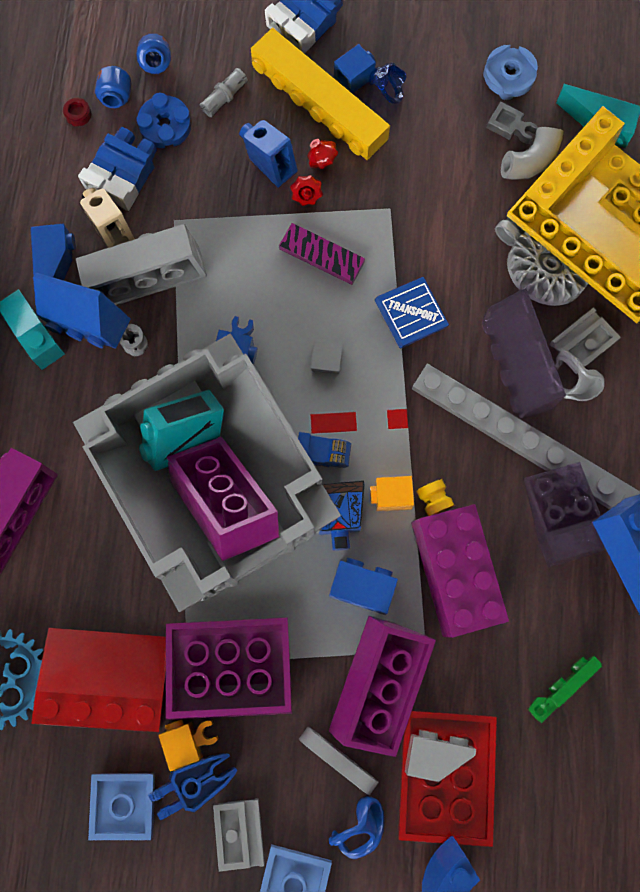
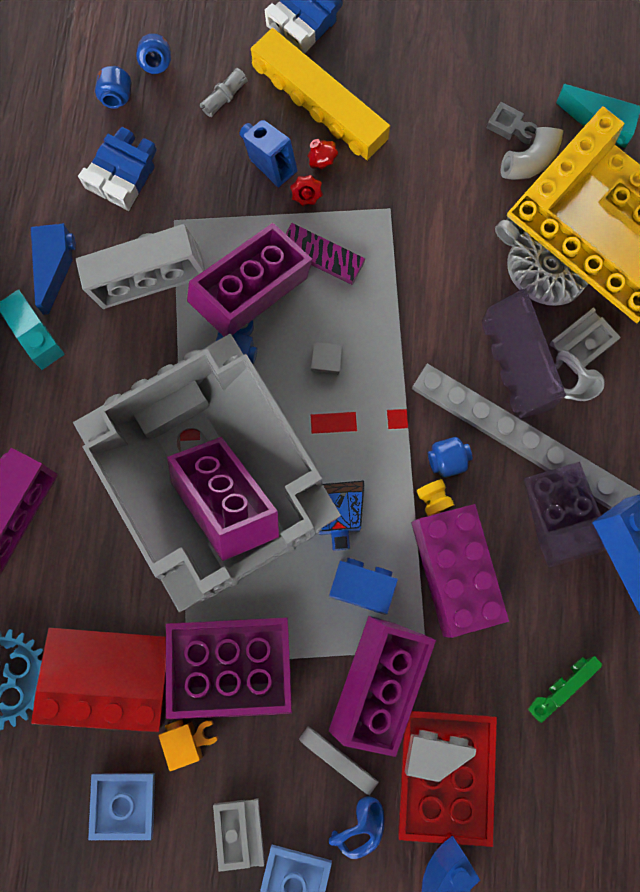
blue slope [33,273,131,349] -> none
dark red tile [63,98,92,126] -> none
tan torso [80,188,135,248] -> none
light grey bush [120,324,148,356] -> none
blue plate [137,93,191,148] -> none
teal brick [139,390,224,471] -> none
blue hinge [148,753,237,820] -> none
blue leg [298,432,351,468] -> none
blue brick [334,44,376,94] -> none
clear blue piece [369,62,407,104] -> none
light orange brick [370,476,414,511] -> none
blue tile [374,277,449,349] -> none
medium blue plate [483,45,538,100] -> none
none -> magenta brick [187,223,313,337]
none -> blue head [428,437,473,478]

